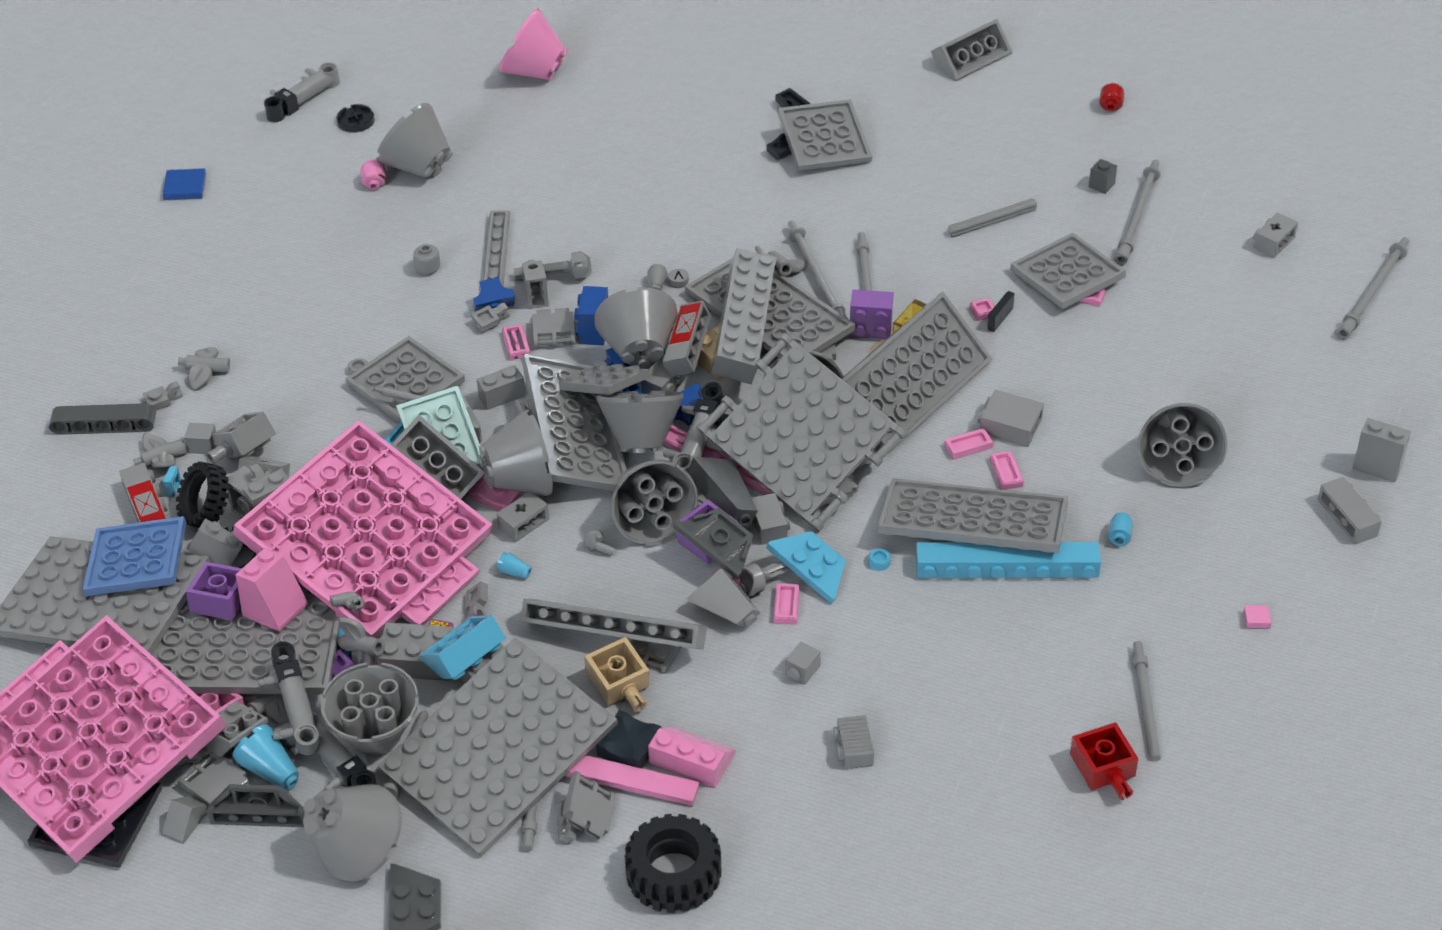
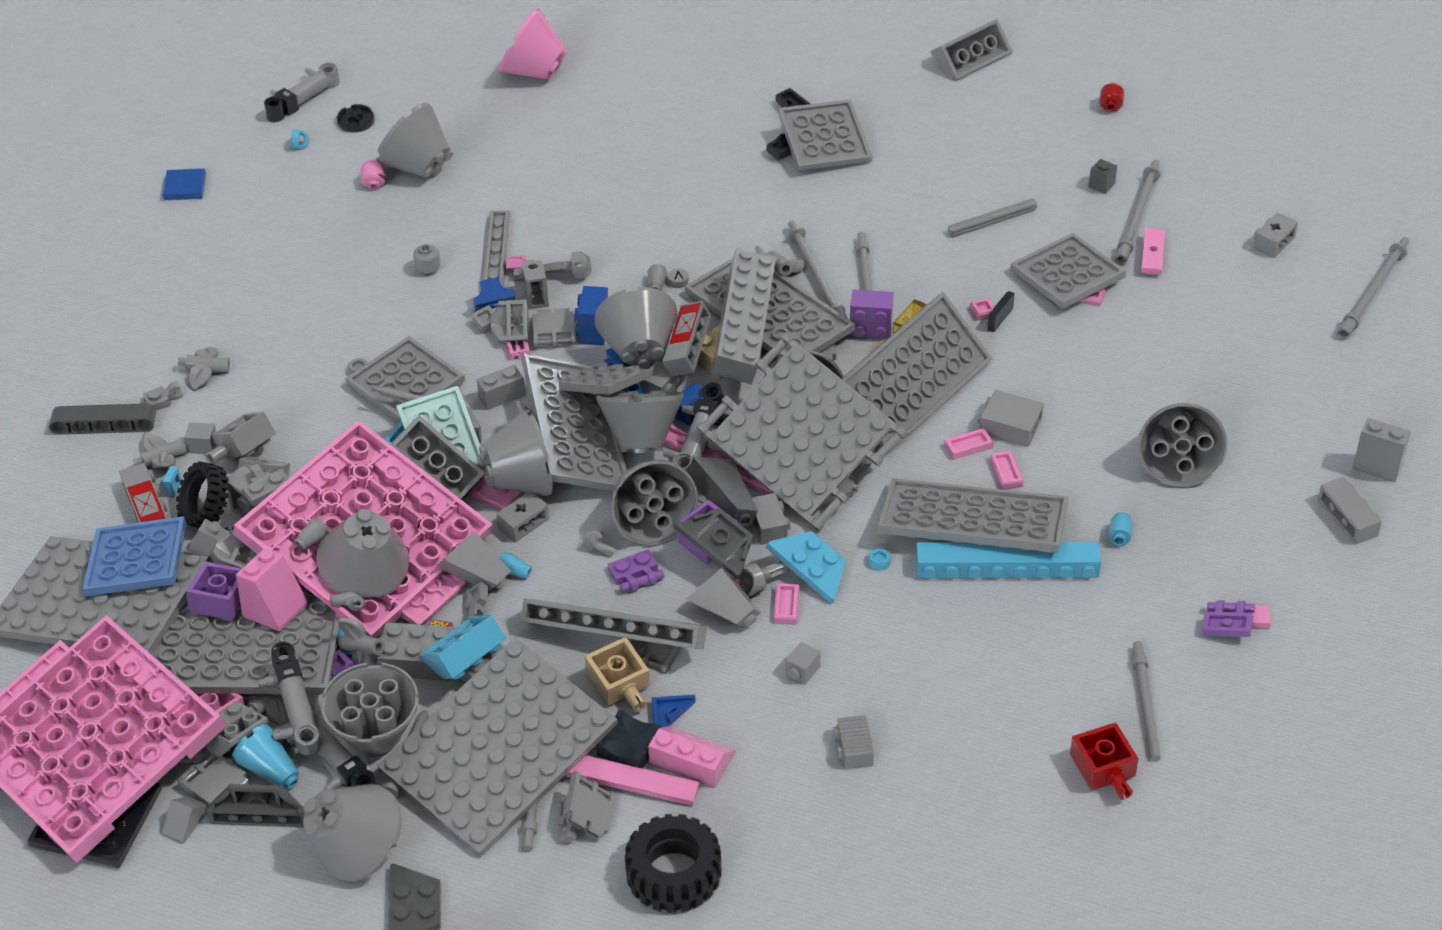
none -> light grey slope [213,530,257,568]
none -> medium azure tile [291,129,309,149]
none -> light grey cone [294,518,329,550]
none -> light grey cone [316,509,409,599]
none -> light grey slope [437,531,511,592]
none -> light grey slope [491,300,529,342]
none -> bright pink tile [506,255,526,269]
none -> medium lavender plate [608,549,665,593]
none -> blue tile [651,695,696,728]
none -> bright pink tile [1141,228,1165,275]
none -> medium lavender plate [1202,600,1255,637]

